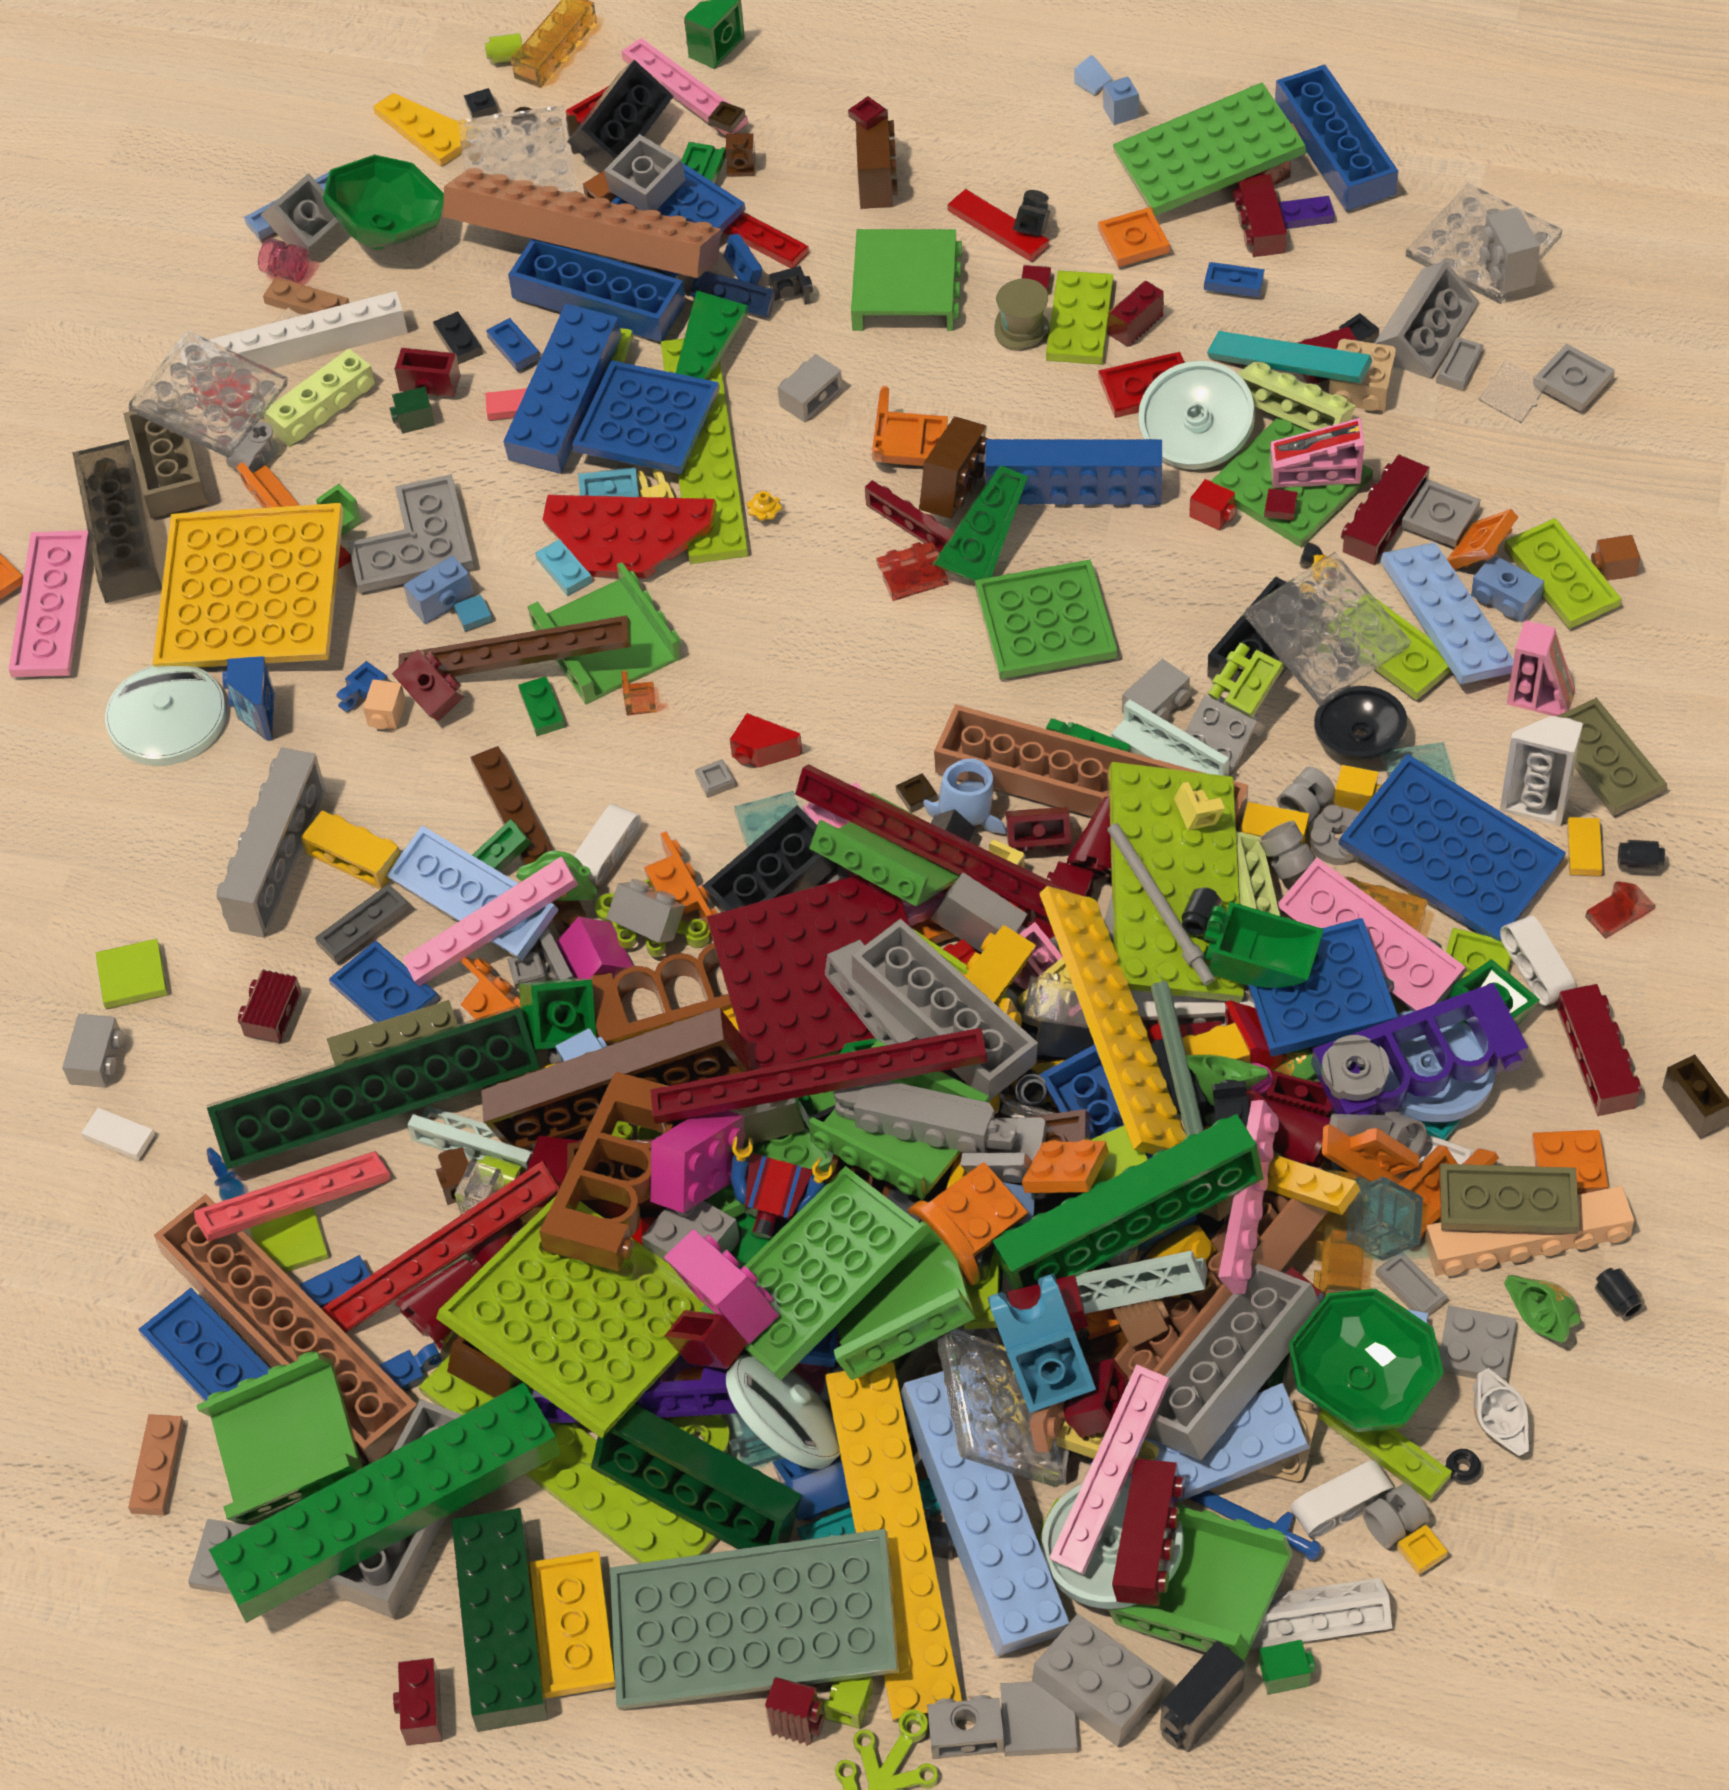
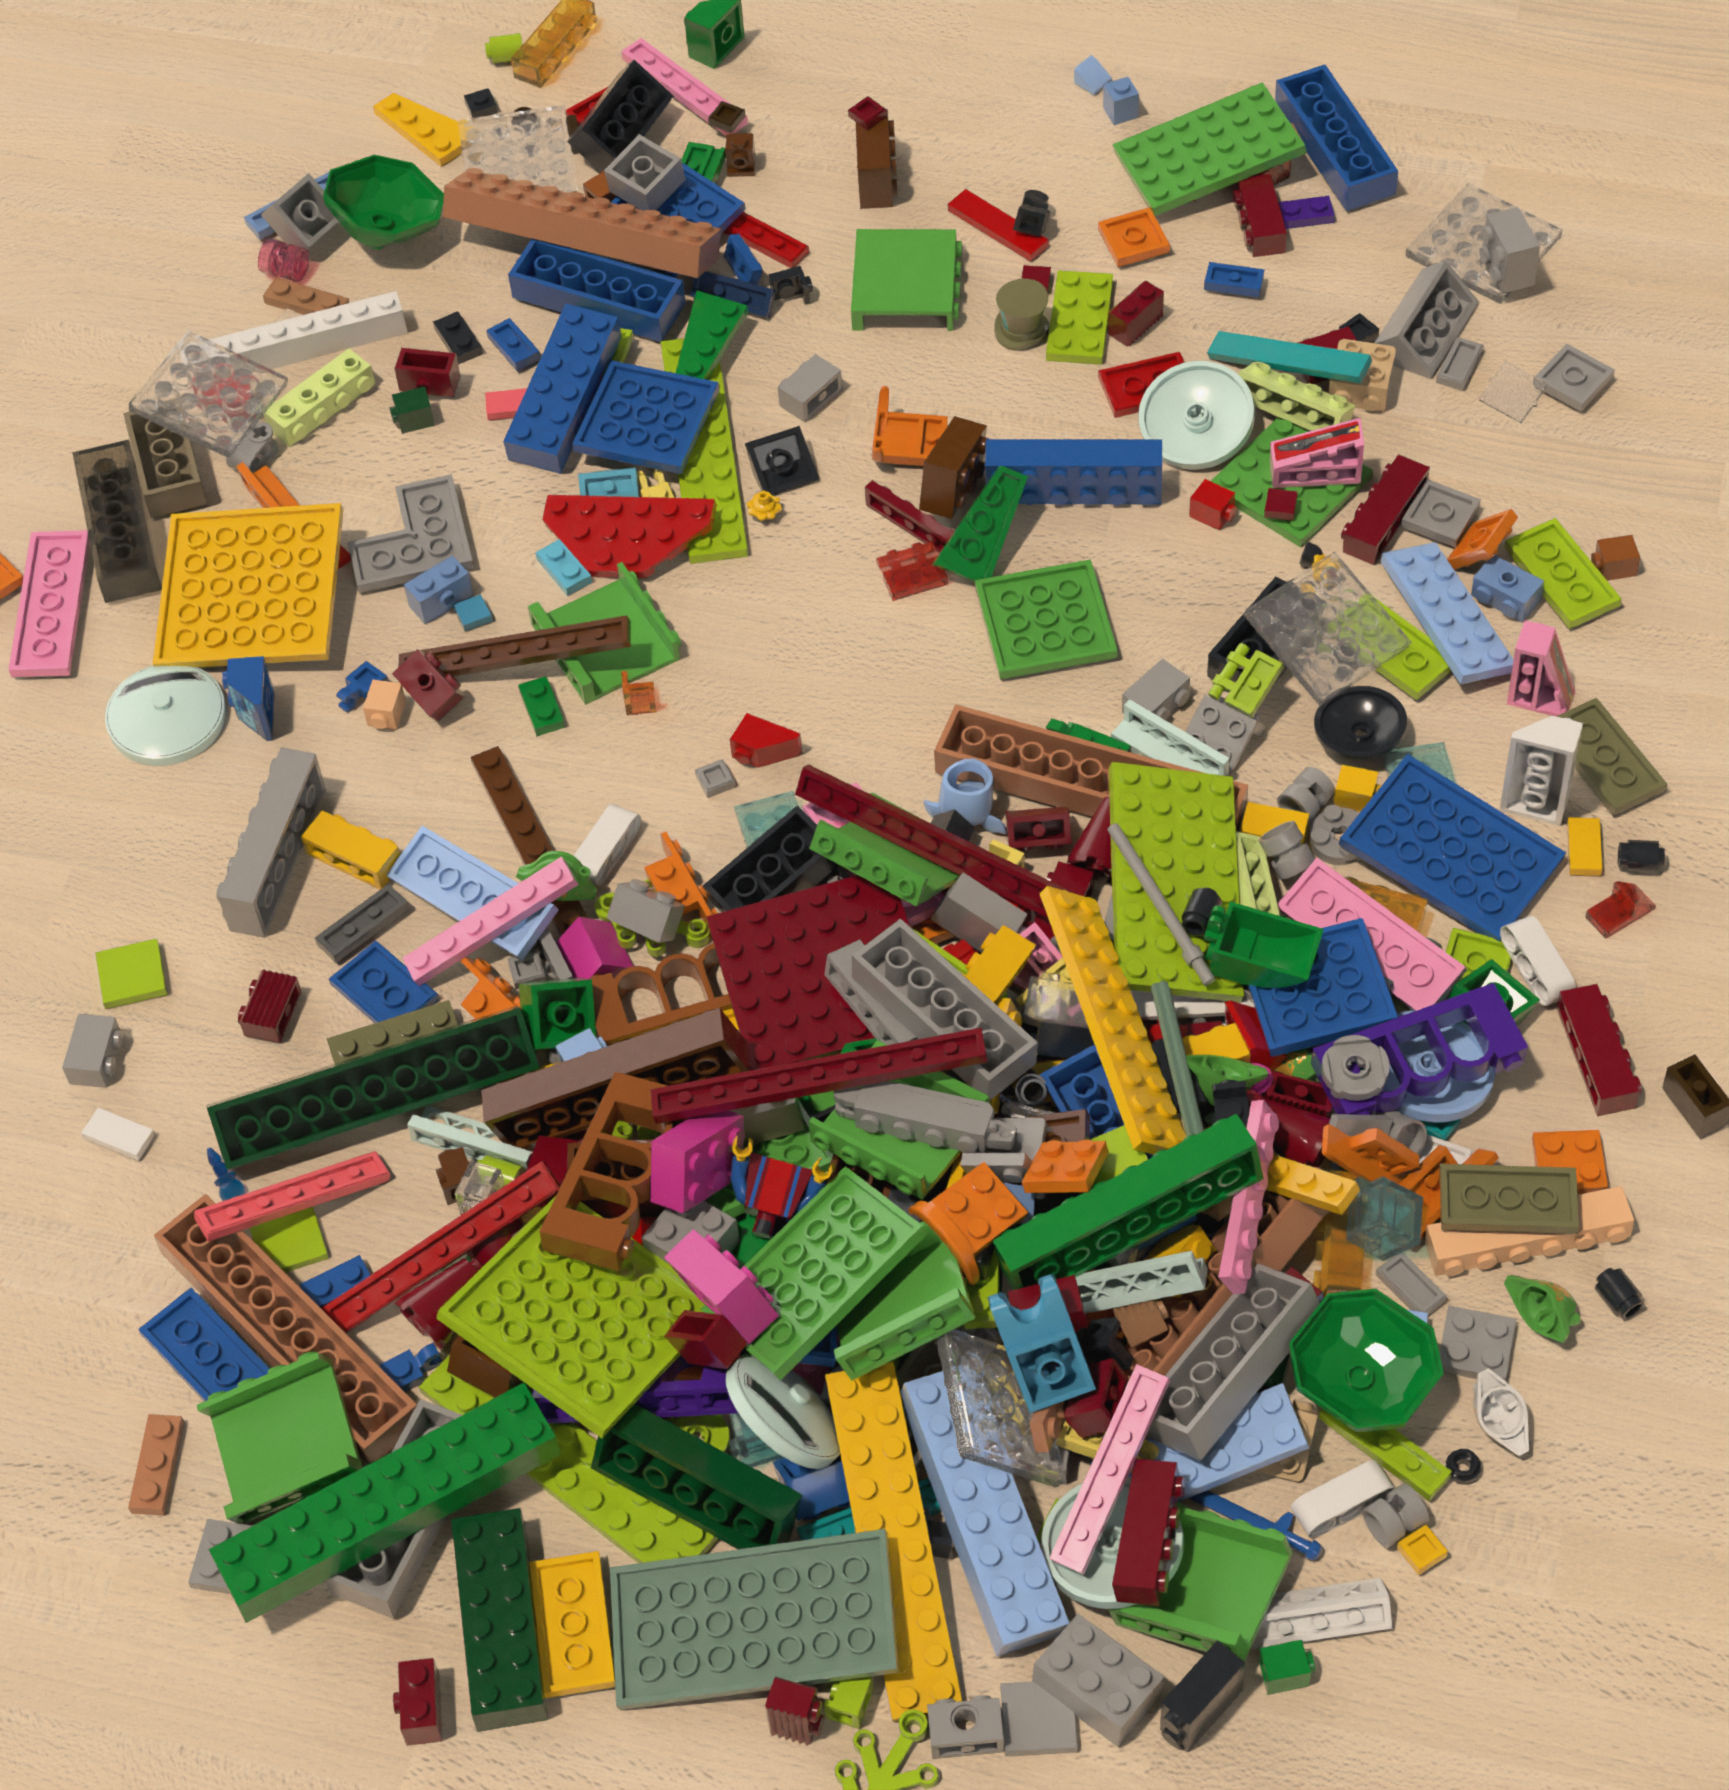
bright green panel [316,484,362,536] -> none
green plate [472,819,532,872] -> none
dark brown tile [896,773,938,813] -> none
light yellow panel [1174,782,1225,830] -> none
none -> black slope [745,426,819,495]
none -> black bracket [1081,1317,1134,1370]

